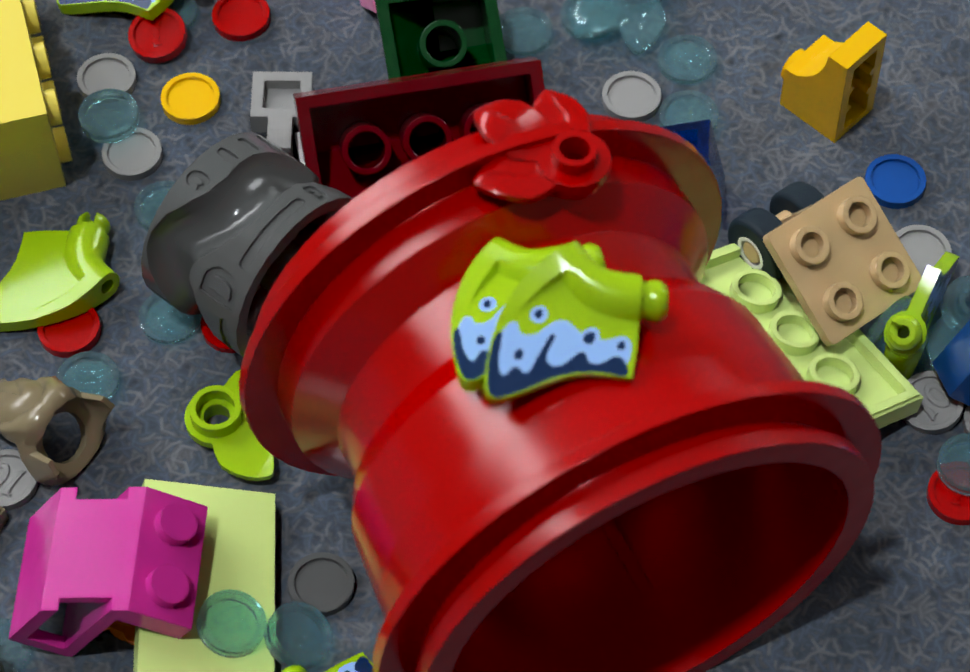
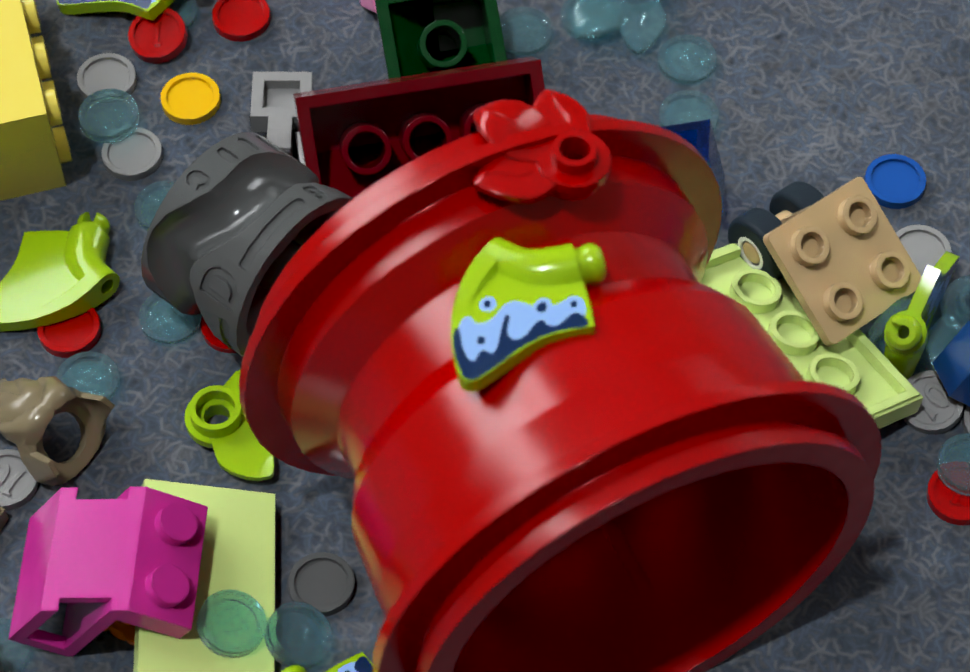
lime arm [483,241,668,404] -> none
light grey piece [602,71,661,122] -> none
yellow arch [780,22,887,143] -> none

